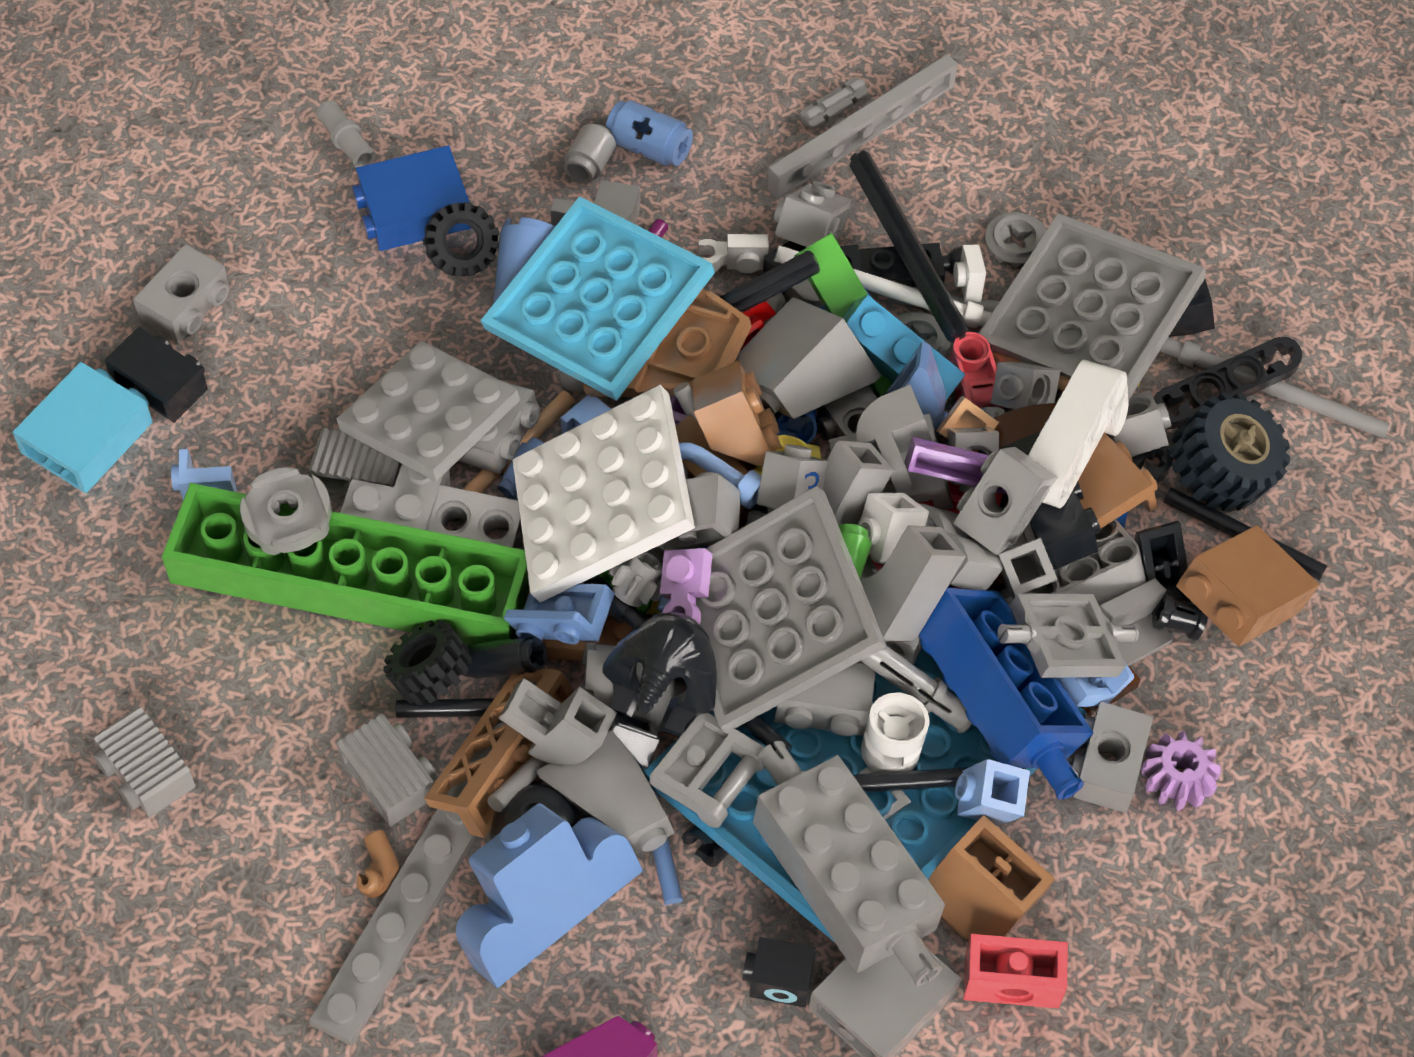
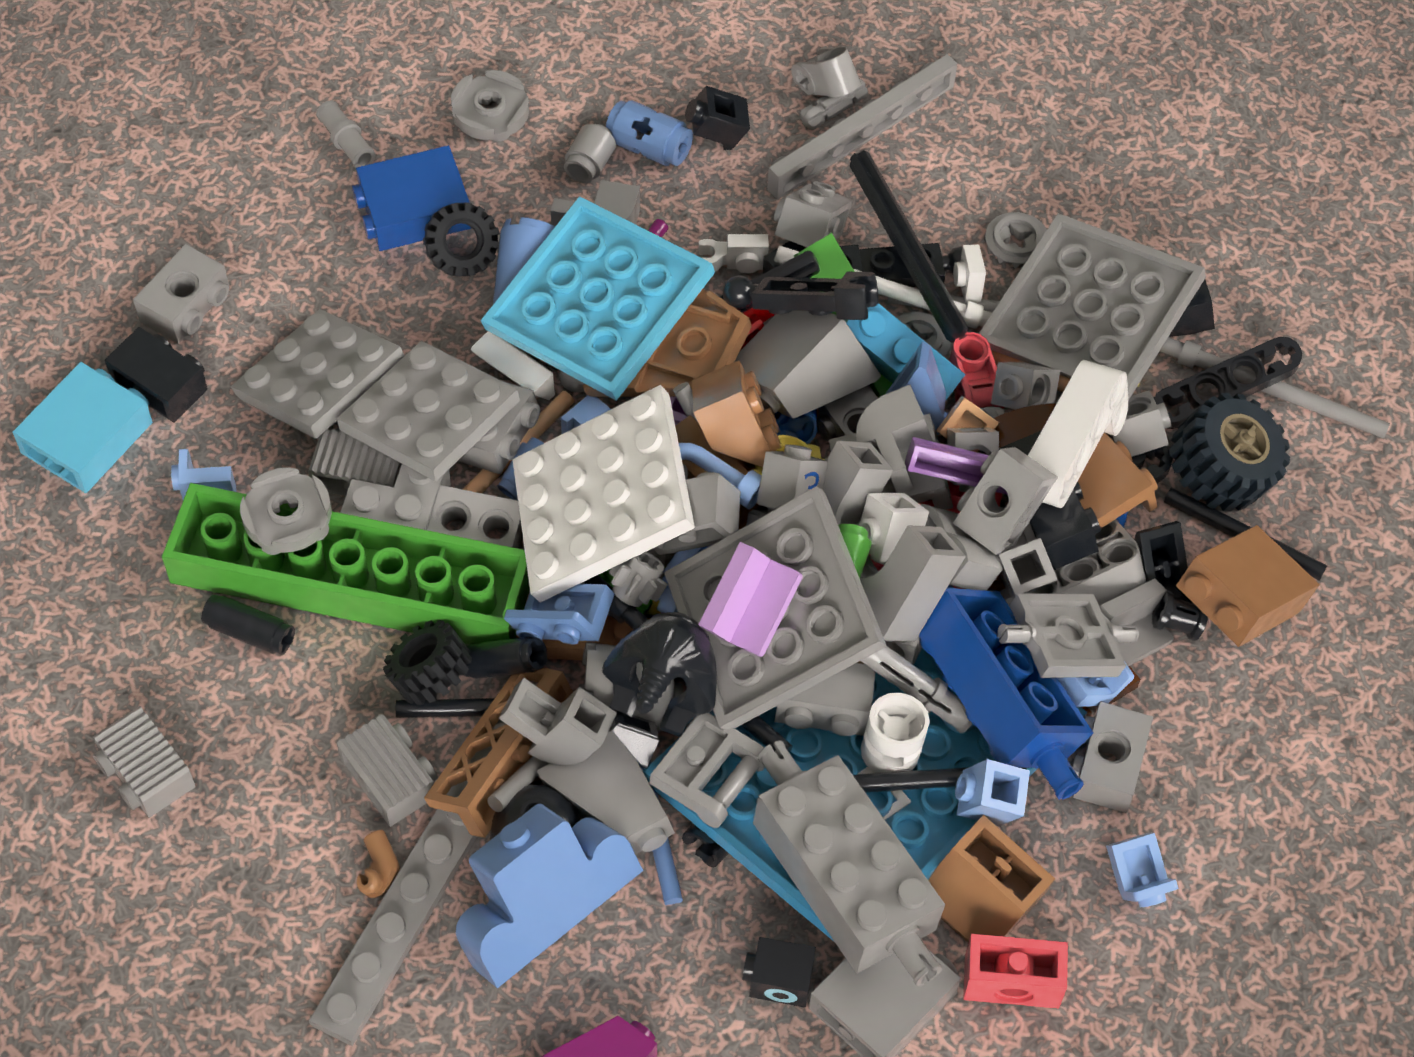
lavender plate [660,548,713,625] -> none
lavender gear [1141,730,1221,811] -> none
none -> black piece [201,594,295,655]
none -> light grey plate [231,309,404,439]
none -> light grey plate [451,70,529,142]
none -> white slope [471,331,555,400]
none -> black brick [685,85,750,150]
none -> lavender panel [698,542,803,657]
none -> black plate [722,271,878,320]
none -> light grey piece [791,46,861,98]
none -> light blue bracket [1106,833,1179,907]

